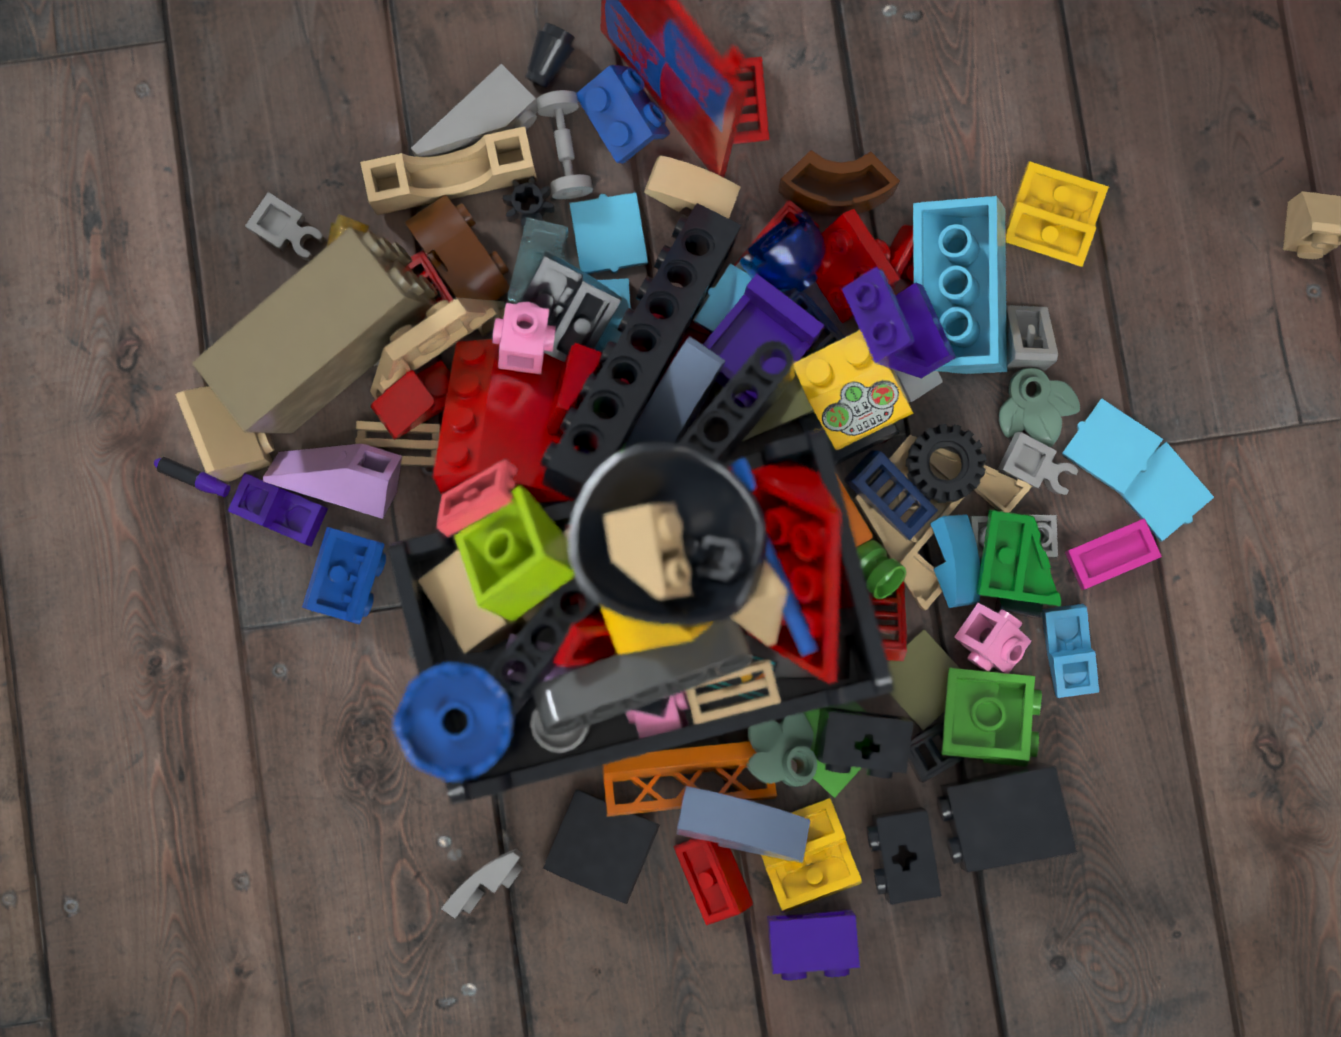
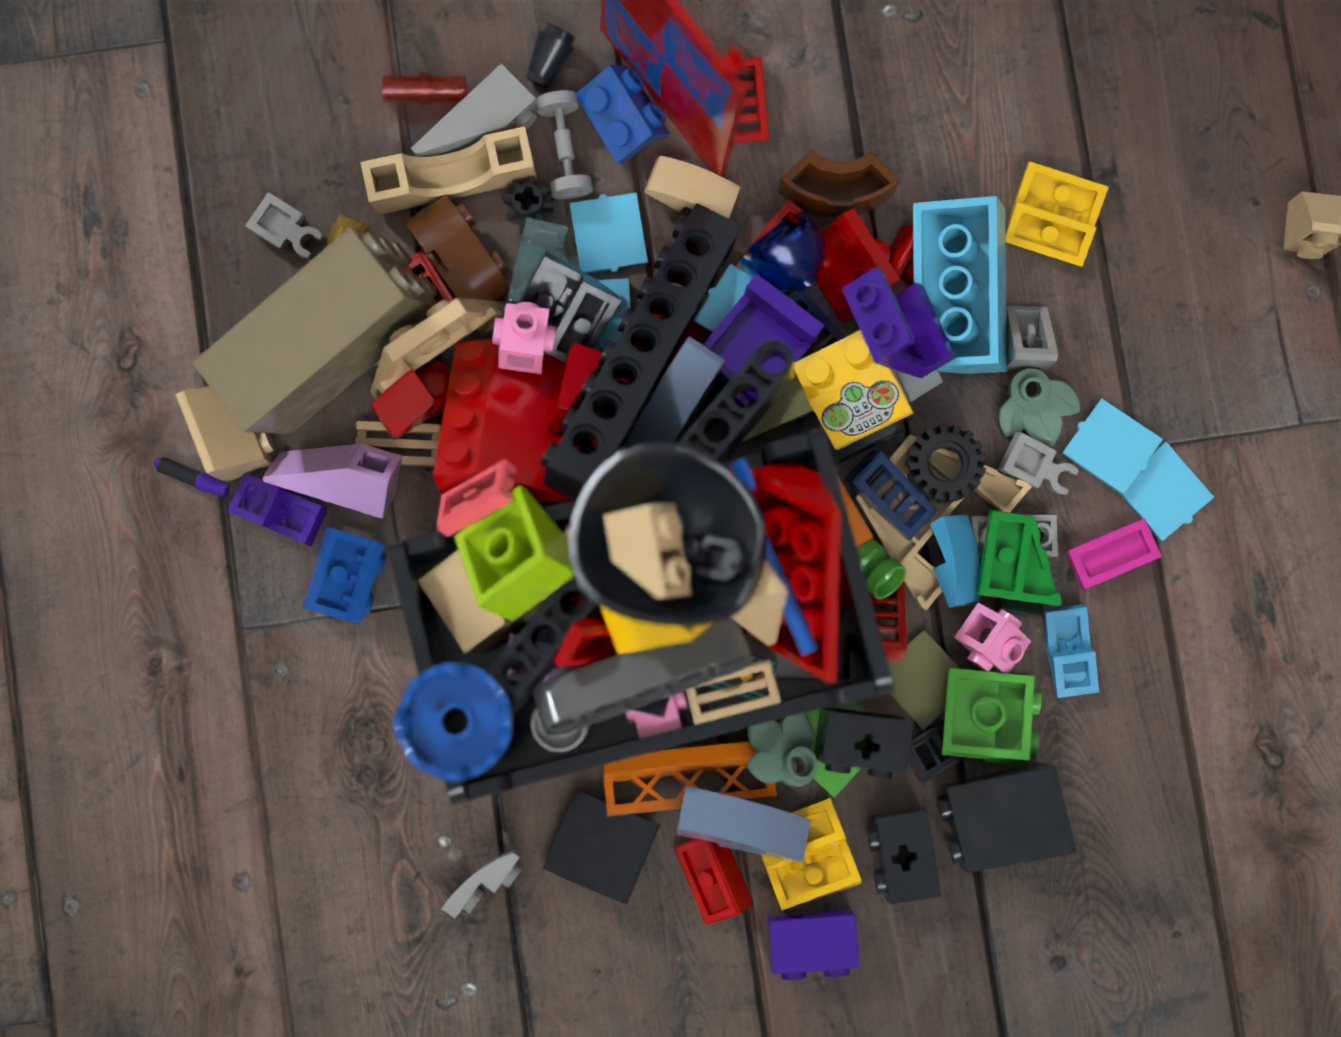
none -> clear red pin [382,72,467,106]

